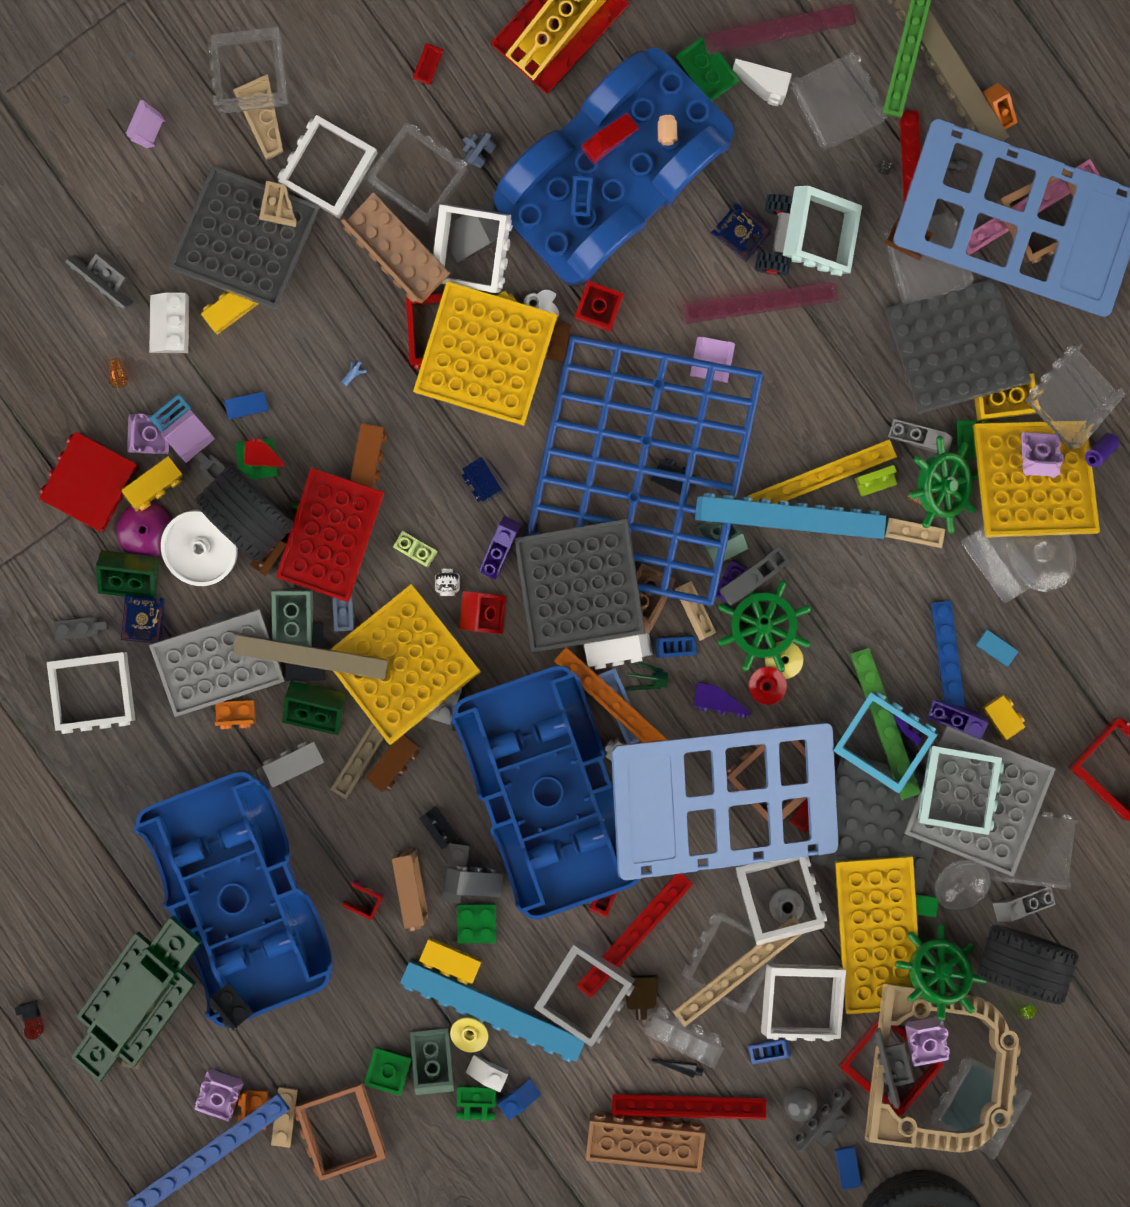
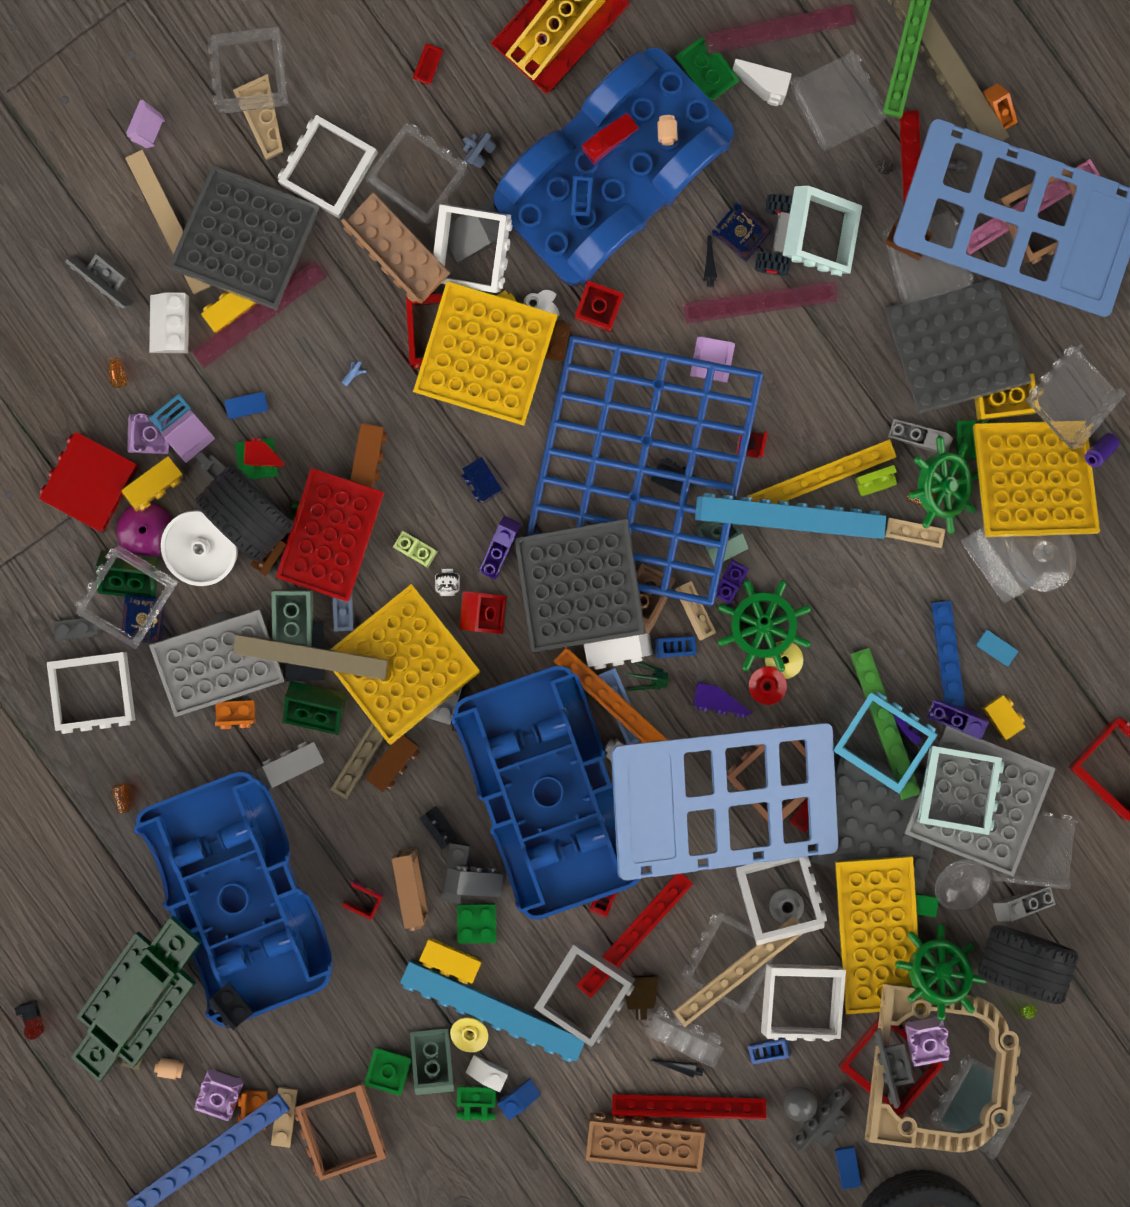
tan wing [259,181,297,227] -> none
dark grey slope [719,546,790,606] -> none
lavender slope [1021,432,1064,478] -> none
none -> clear window [76,545,178,649]
none -> clear orange cone [111,784,130,814]
none -> tan tile [125,150,211,295]
none -> light nougat brick [154,1057,184,1080]
none -> clear pink plate [192,261,326,368]
none -> black piece [703,235,717,287]
none -> red piece [735,431,768,459]

